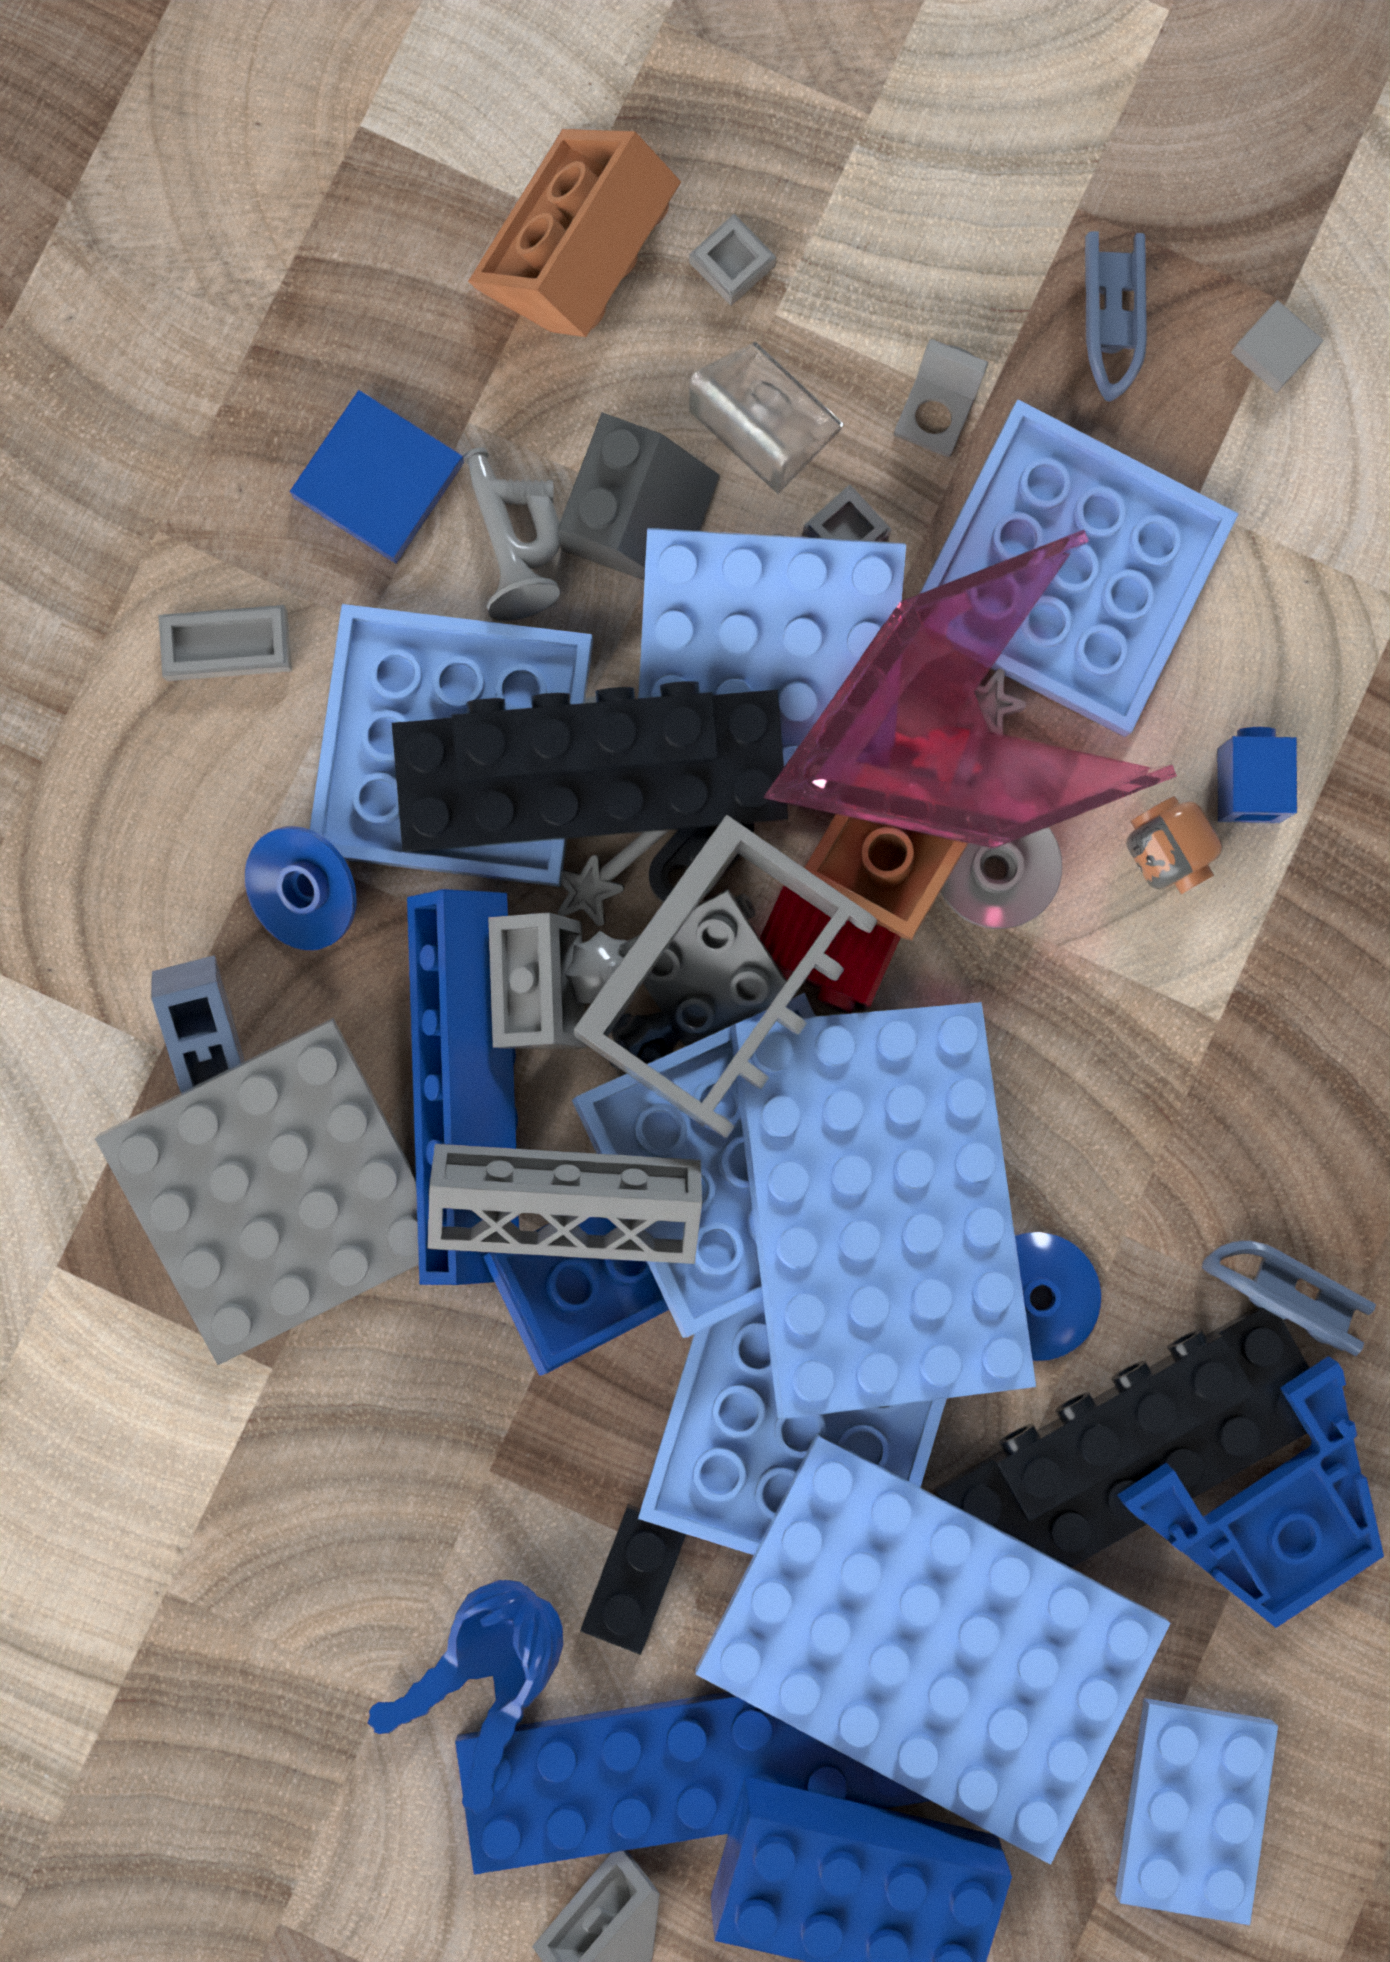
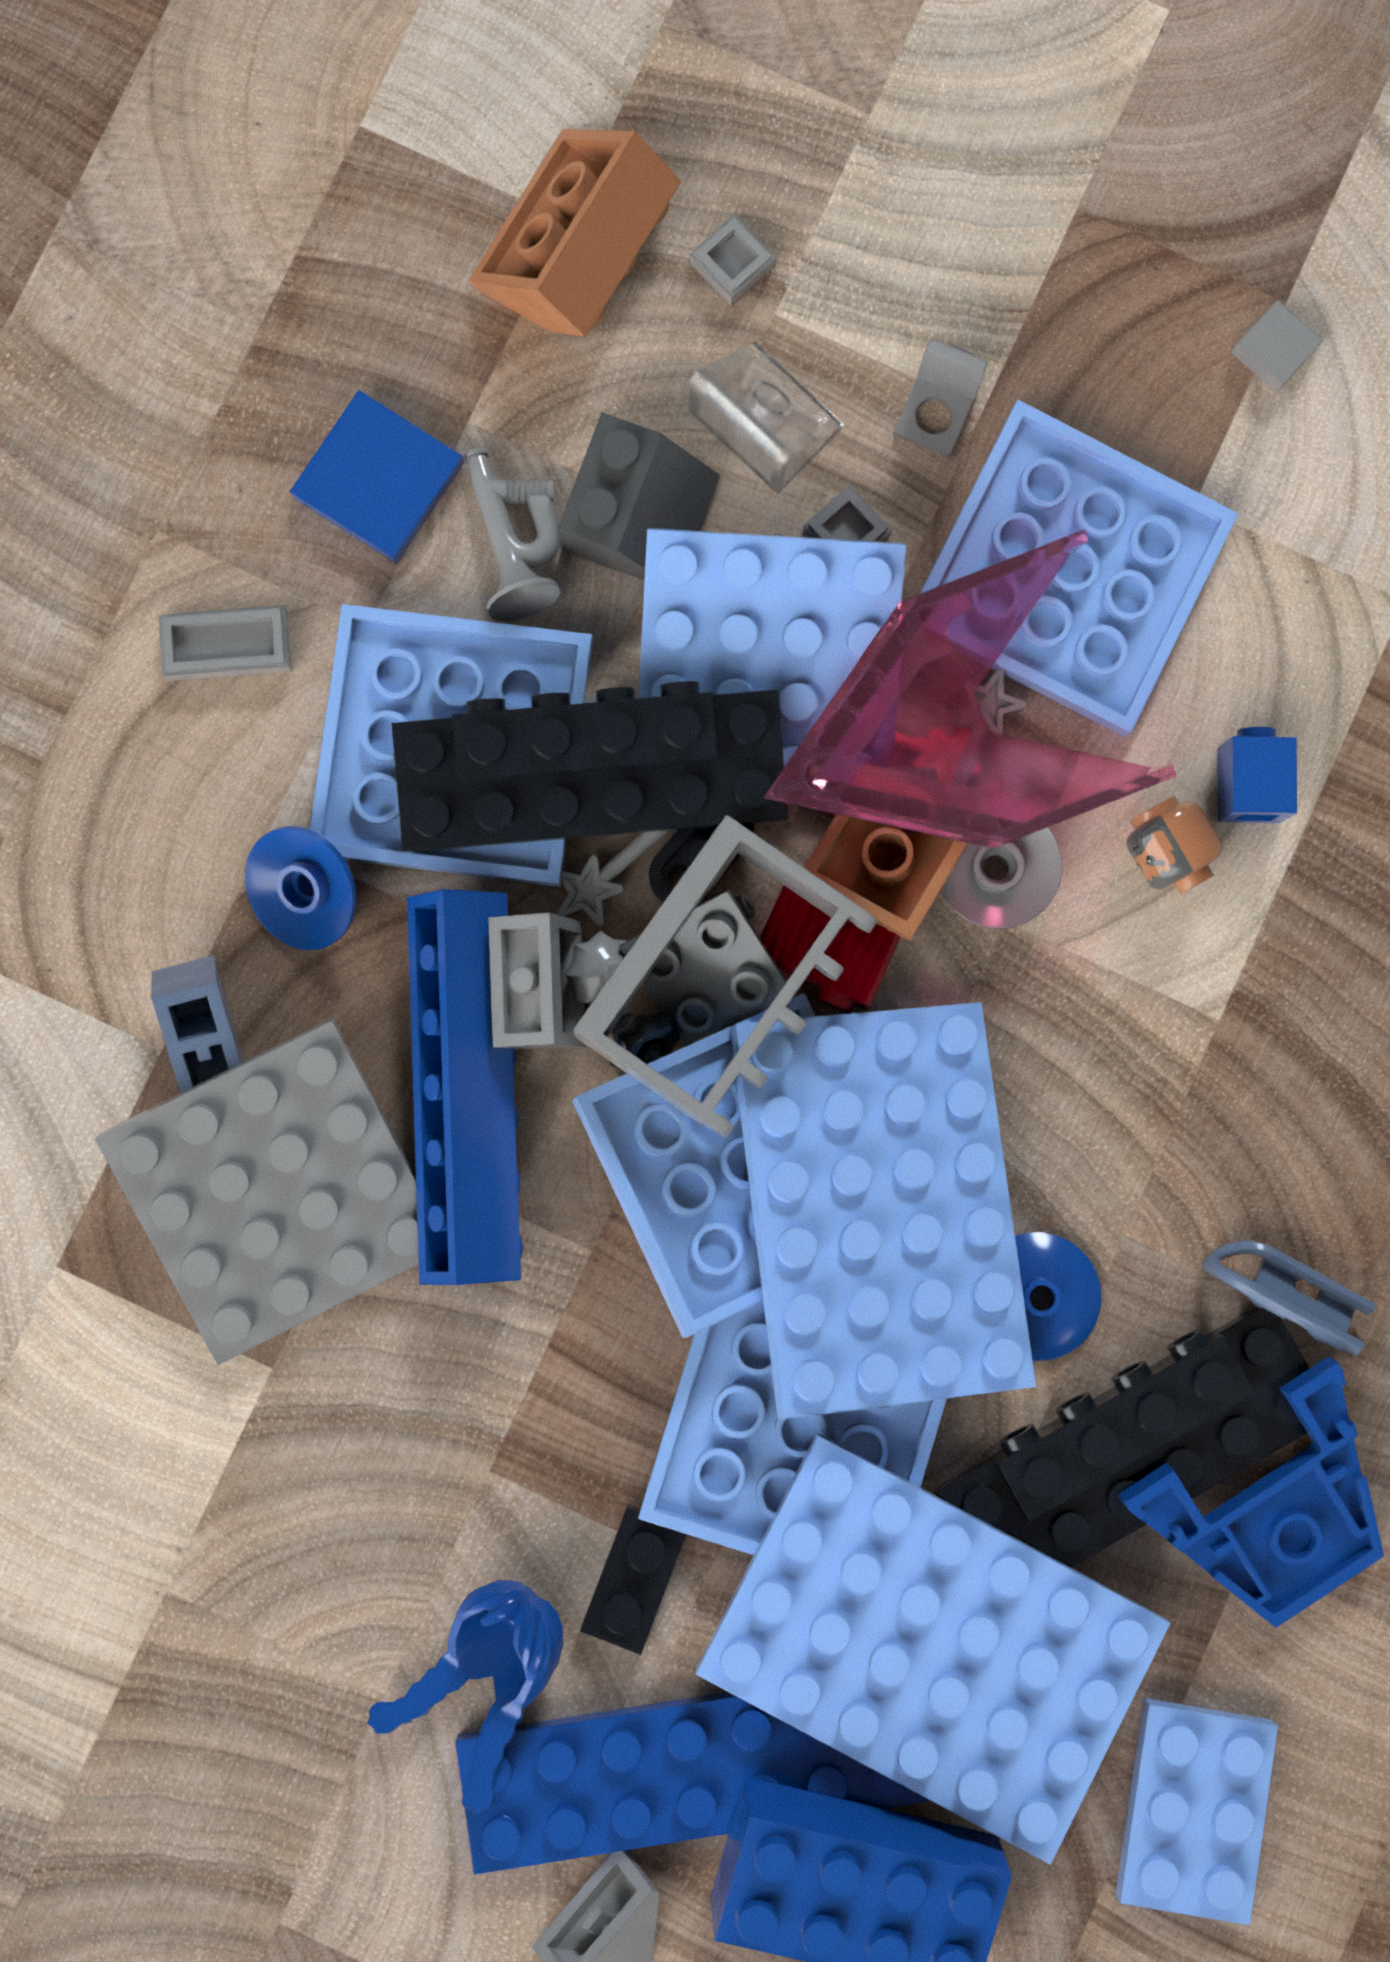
light grey fence [427,1144,702,1264] -> none
blue tile [483,1217,669,1376] -> none
sand blue piece [1085,231,1147,402] -> none

